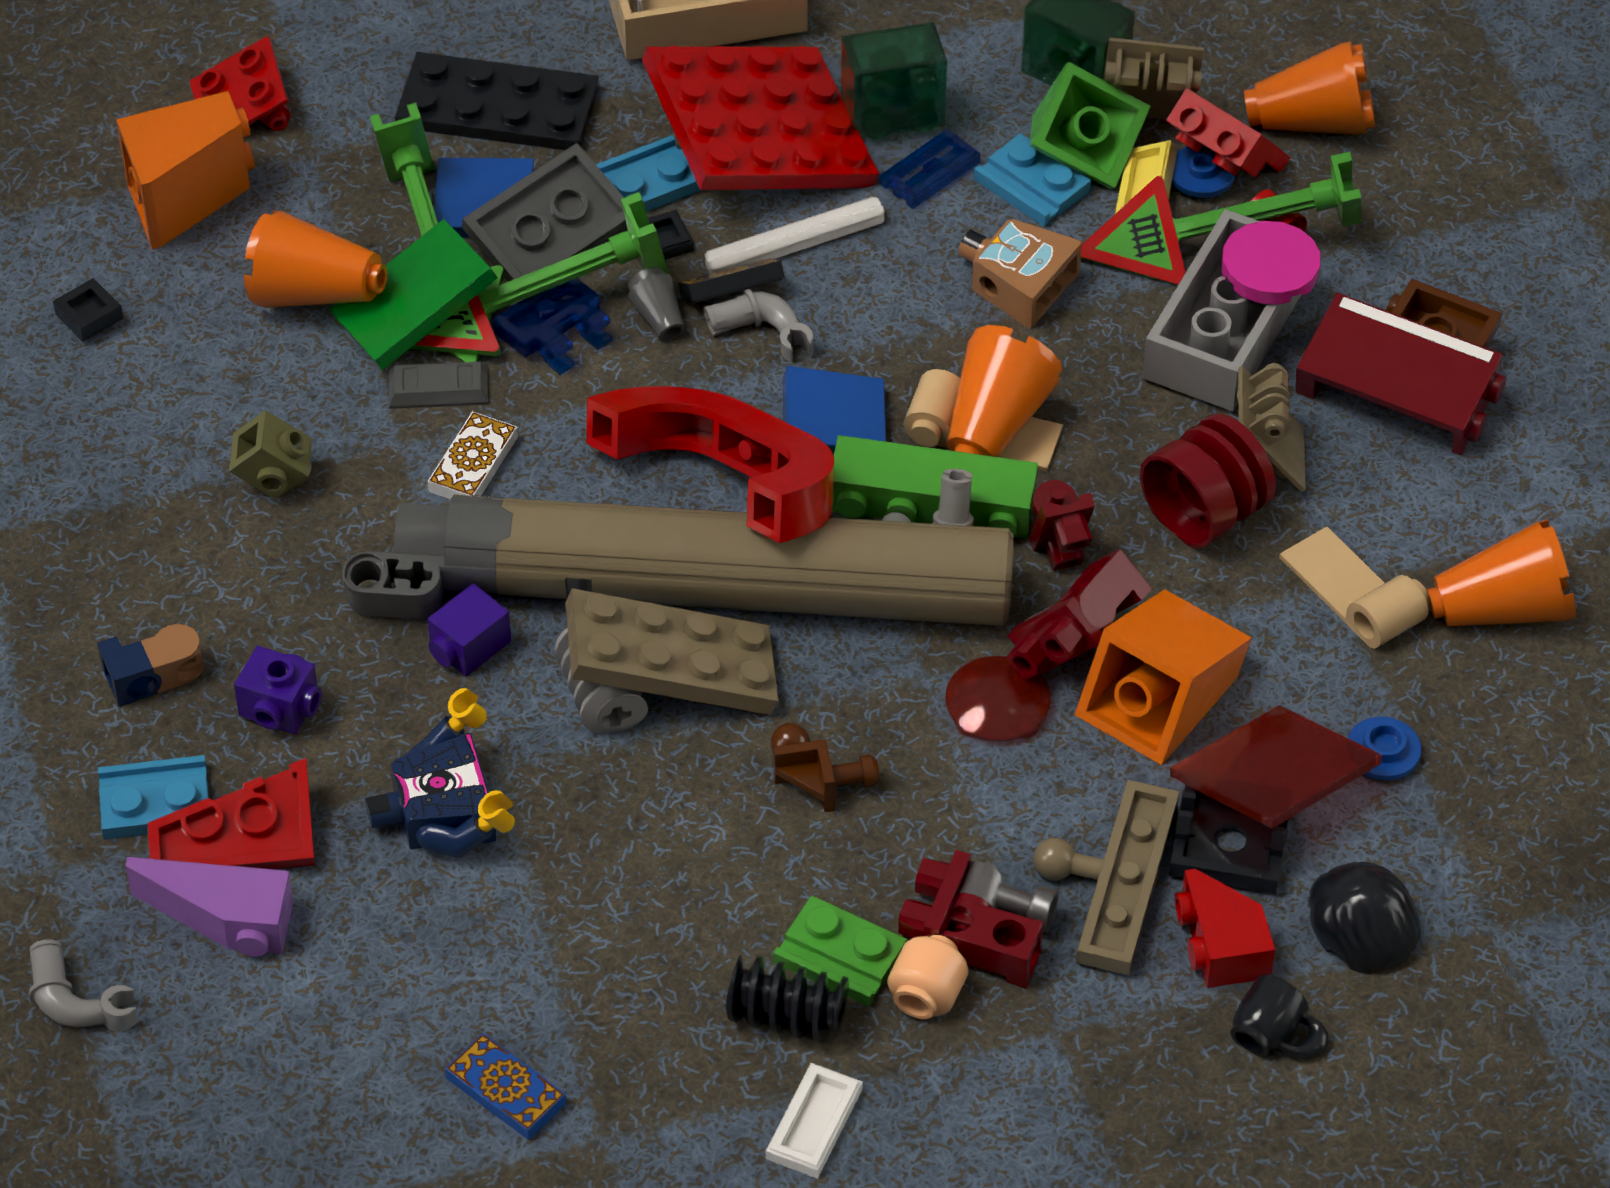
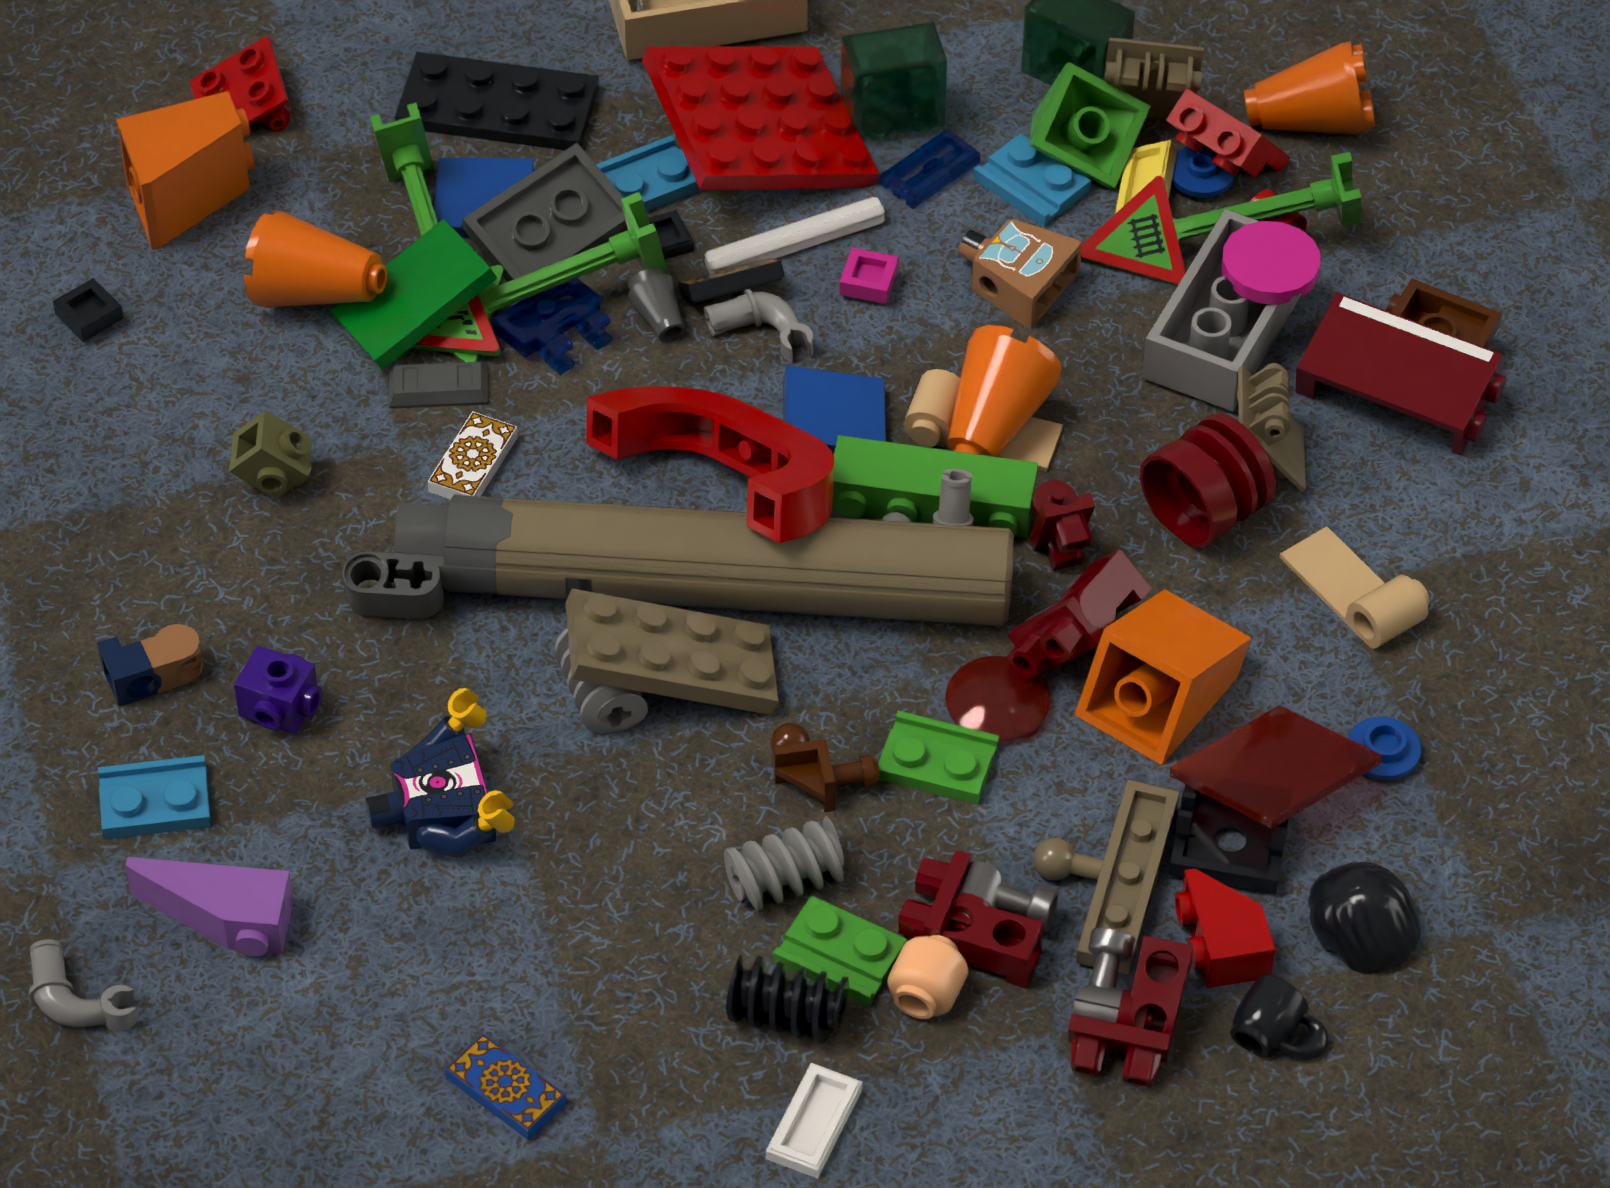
red wing [147,758,315,869] -> none
dark purple brick [428,583,511,676] -> none
orange cone [1426,519,1576,627] -> none
none -> light grey piece [724,816,844,911]
none -> dark pink plate [839,247,899,304]
none -> bright green plate [878,711,999,805]
none -> dark red hips [1068,928,1193,1087]

